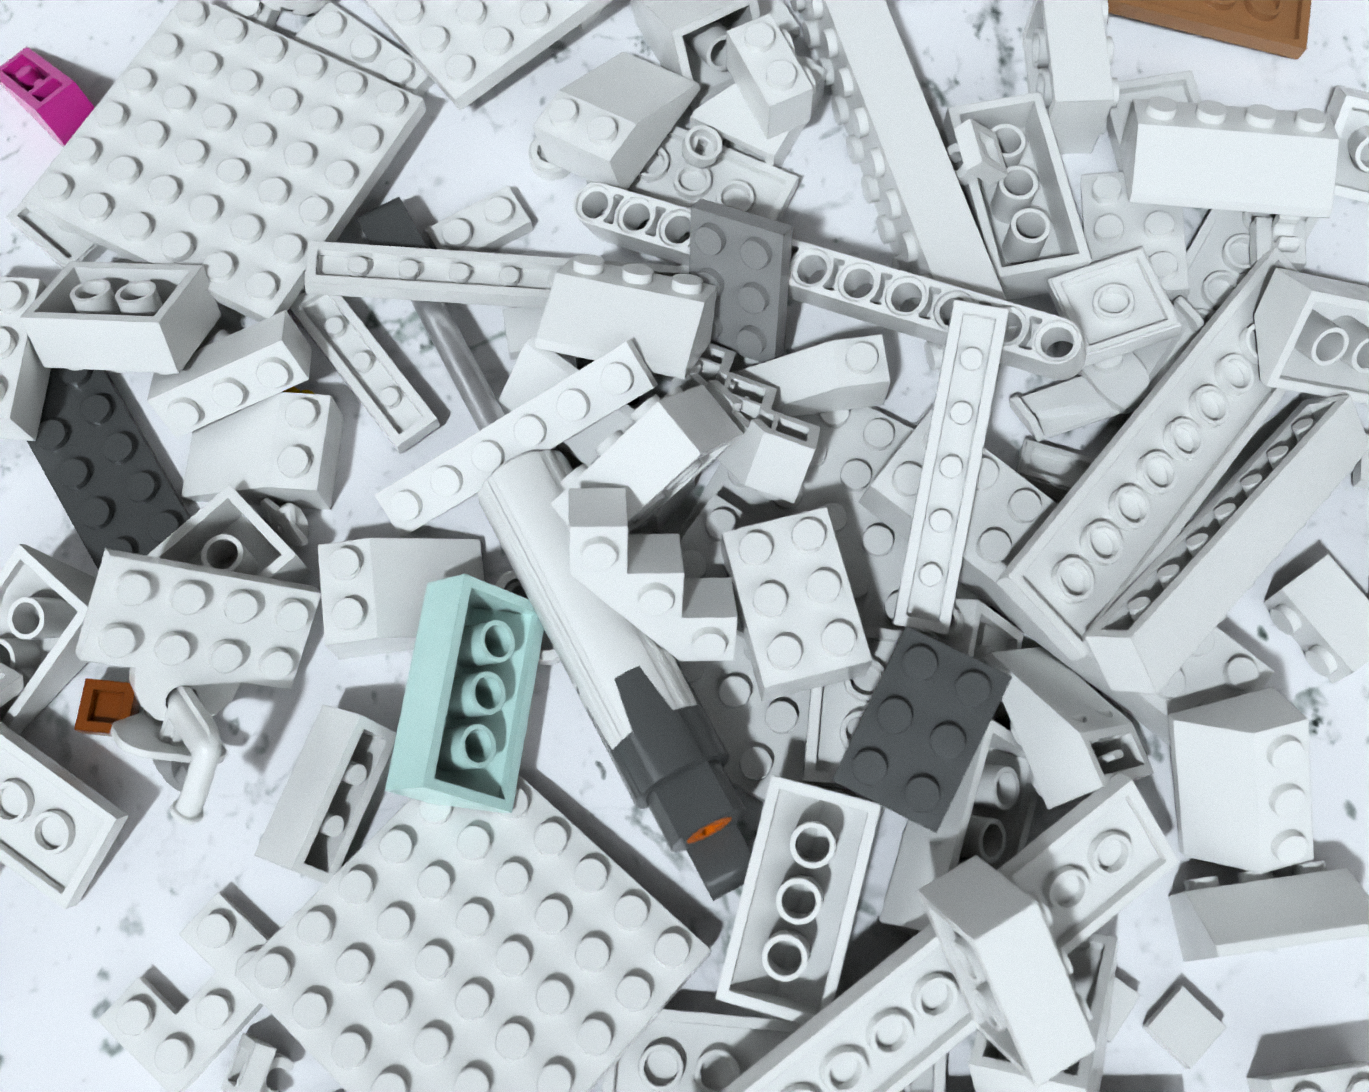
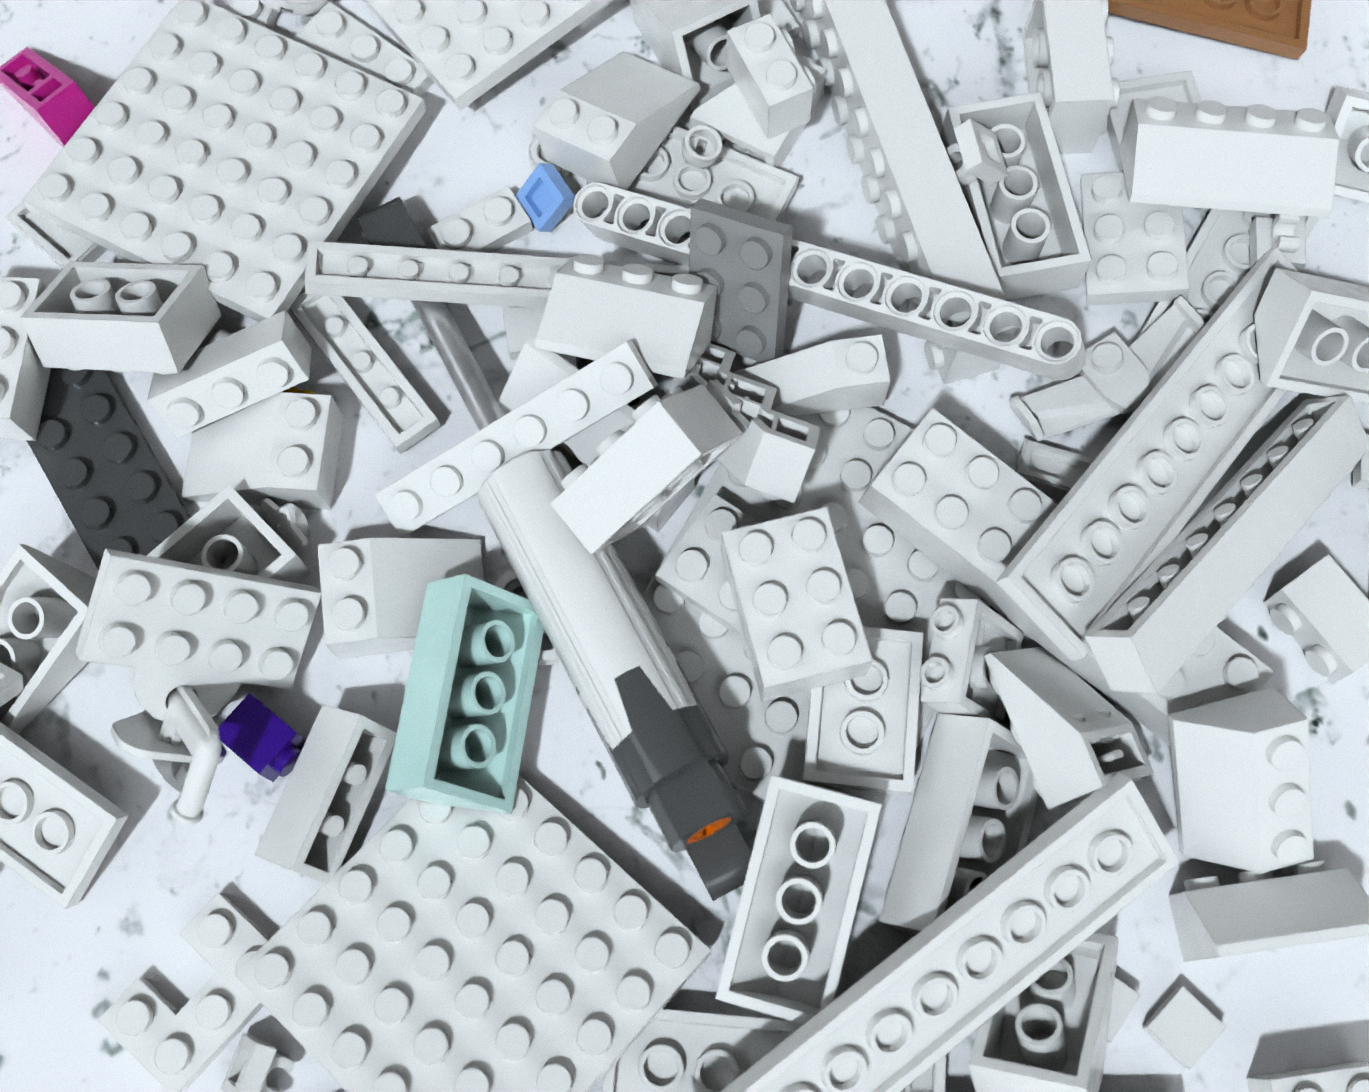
dark orange plate [74,678,140,737] -> none
white brick [568,488,738,661] -> none
dark grey brick [832,626,1012,833] -> none
white plate [892,300,1009,635] -> none
white brick [917,855,1097,1087] -> none
white tile [1047,247,1182,367] -> none
none -> dark purple brick [218,693,306,782]
none -> light blue plate [515,163,575,232]

